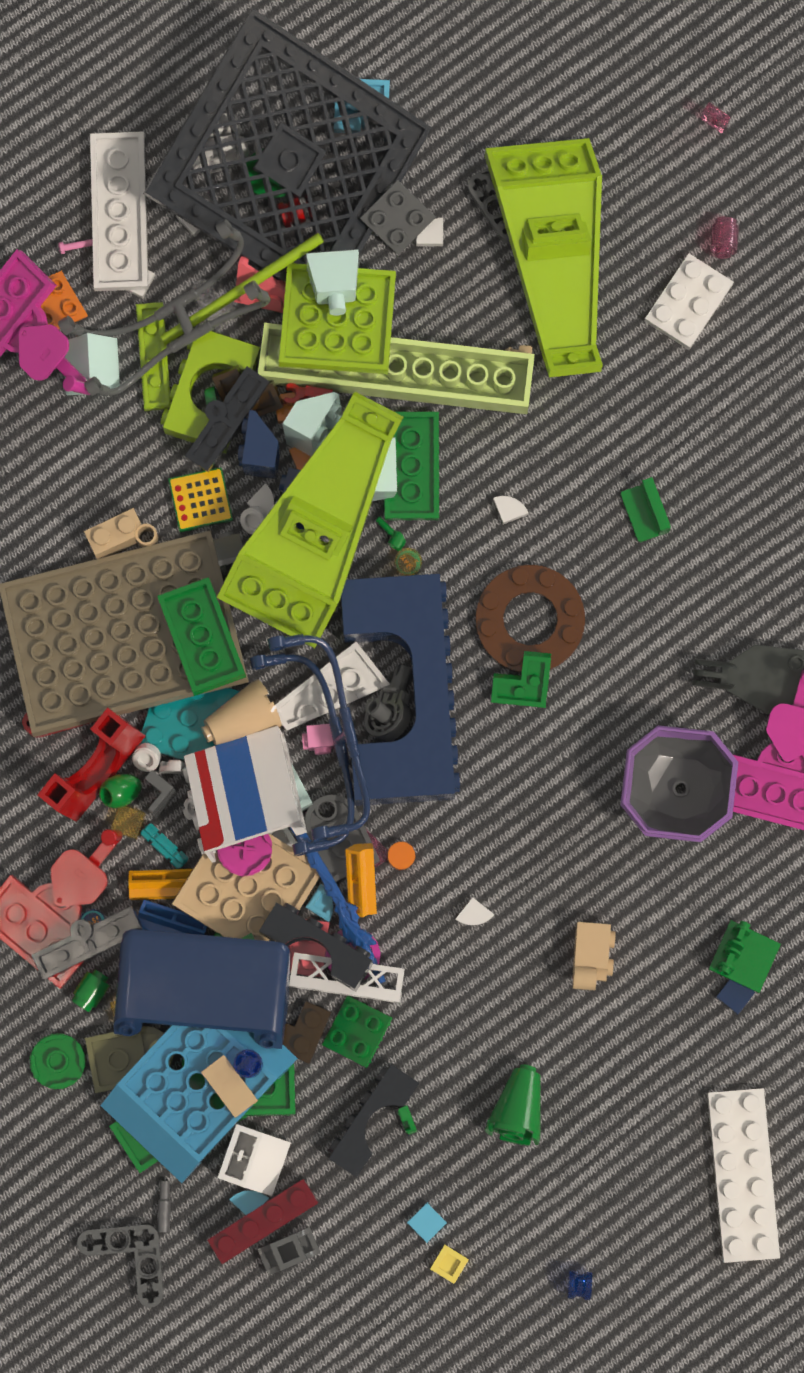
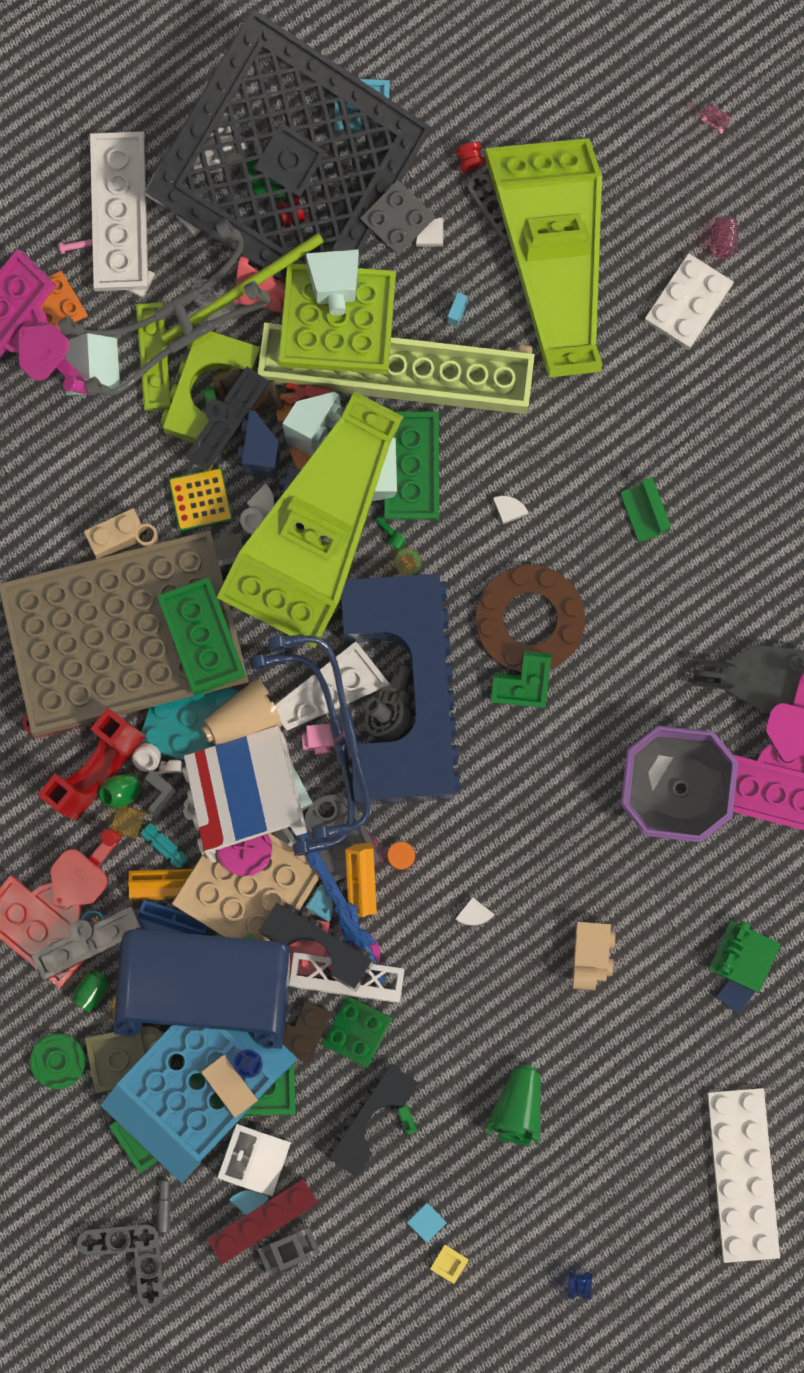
none -> medium azure tile [447,293,468,327]
none -> red wheel [455,142,486,173]

